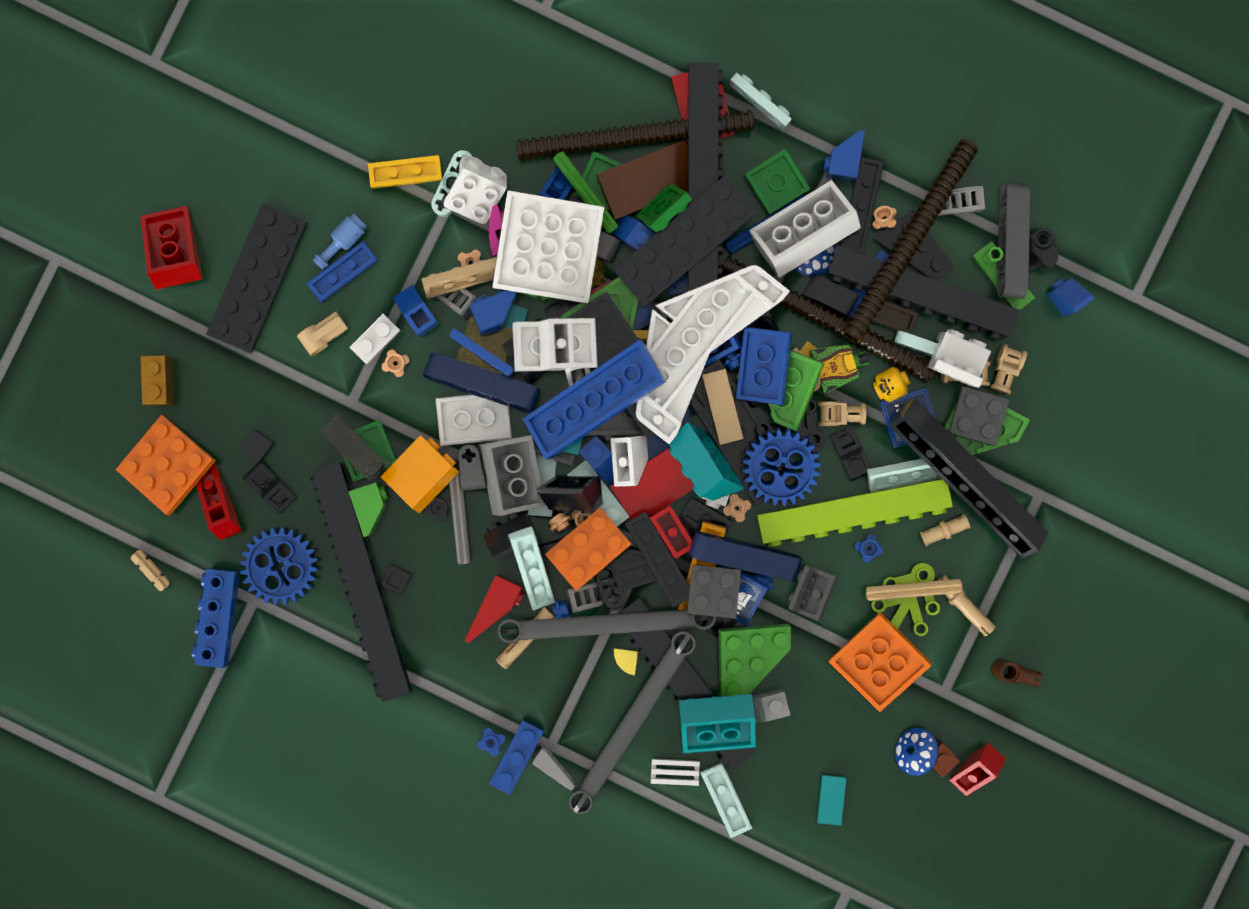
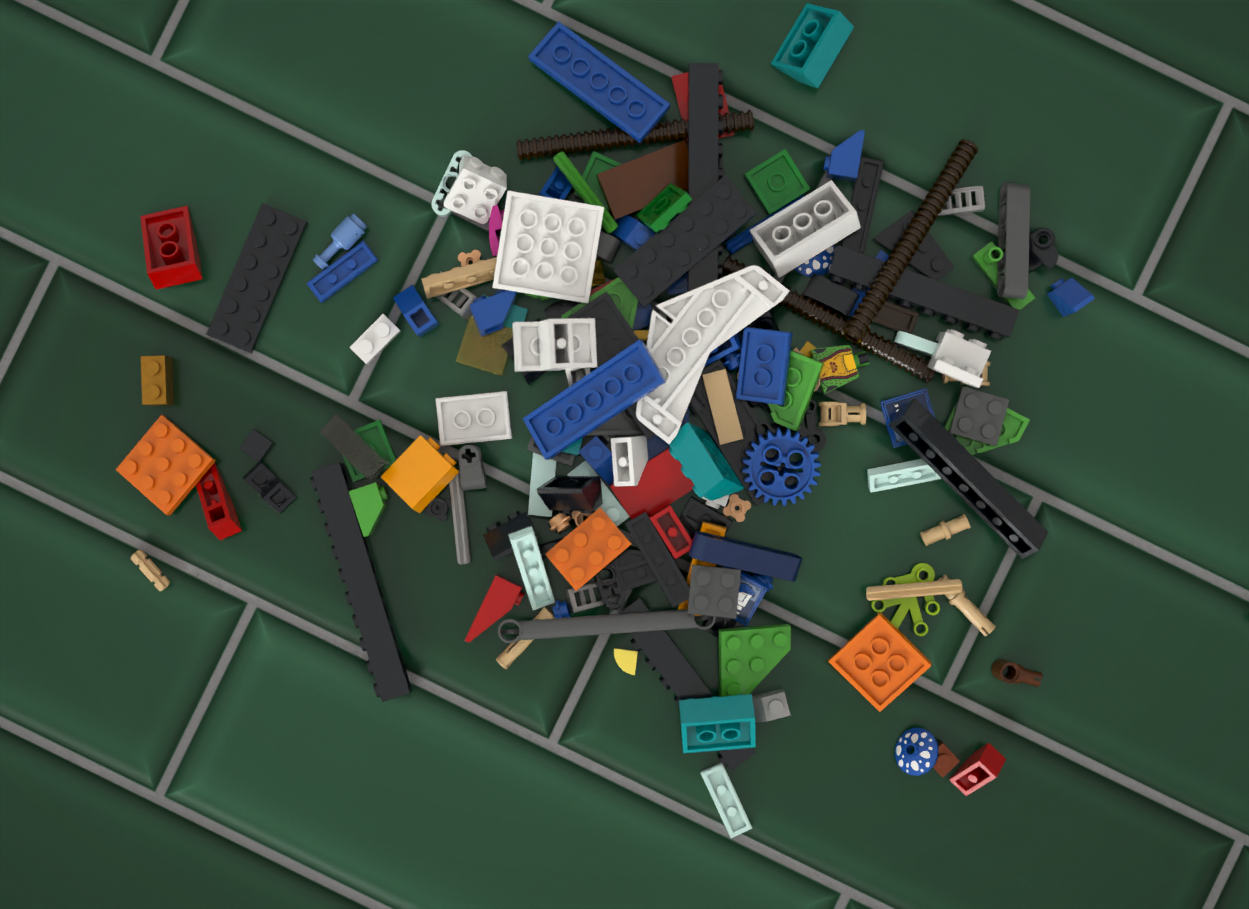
blue brick [192,568,240,668] -> none
blue gear [240,527,319,605] -> none
tan piece [297,312,348,356] -> none
yellow plate [368,155,442,189] -> none
black tile [380,563,412,596] -> none
light nougat plate [382,350,409,377] -> none
dark blue beam [422,353,541,413] -> none
blue tile [449,328,515,377] -> none
blue plate [477,728,505,756] -> none
light grey slope [479,435,546,516] -> none
blue plate [489,719,544,795] -> none
light grey slope [532,745,575,790] -> none
dark grey piece [569,630,696,814] -> none
white tile [651,758,700,786] -> none
light aqua plate [729,73,791,131] -> none
lime brick [756,479,953,547] -> none
dark grey bracket [788,565,839,622] -> none
teal tile [817,774,846,826] -> none
black slope [830,426,872,482] -> none
blue plate [855,534,883,563] -> none
light nougat plate [873,206,897,229] -> none
yellow head [873,367,911,402] -> none
tan connector [990,344,1027,395] -> none
none -> blue plate [528,21,670,143]
none -> teal slope [771,3,854,88]

